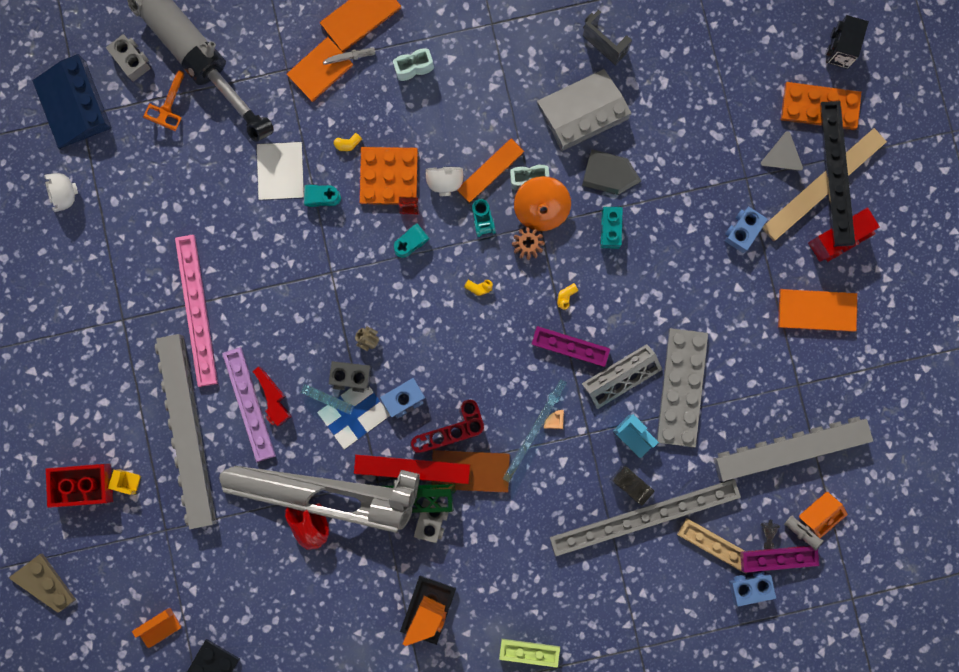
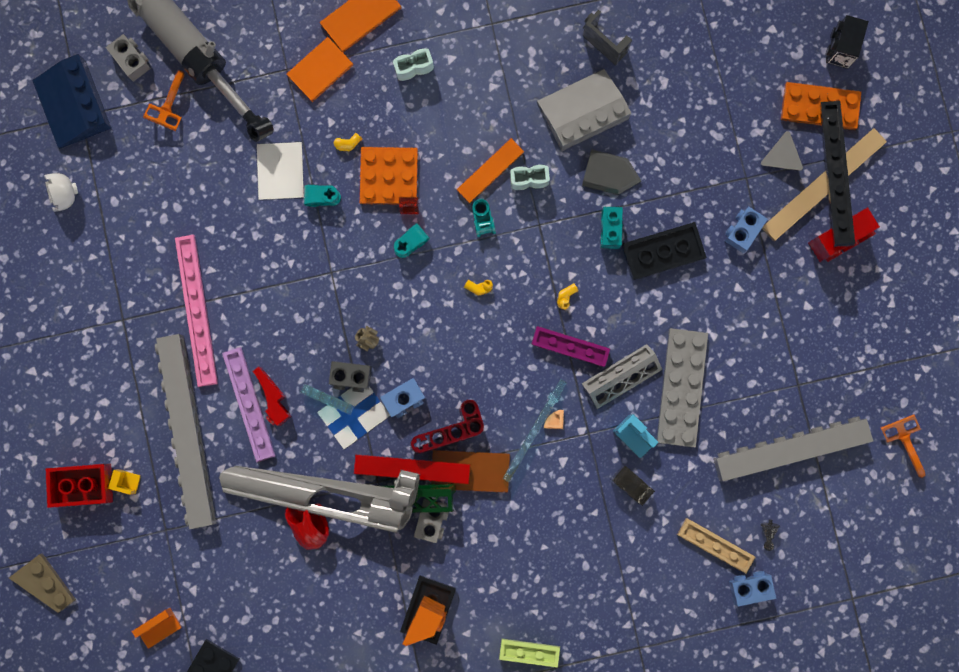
light grey piece [323,47,375,65] -> none
white cylinder [425,167,463,196] -> none
nougat gear [512,227,545,260] -> none
orange dish [514,176,571,231] -> none
light grey plate [549,479,741,556] -> none
magenta plate [740,546,819,573] -> none
orange tile [778,289,857,332] -> none
light grey pin [784,515,823,551] -> none
orange panel [799,492,848,538] -> none
none -> black plate [622,222,707,281]
none -> orange piece [881,414,926,478]

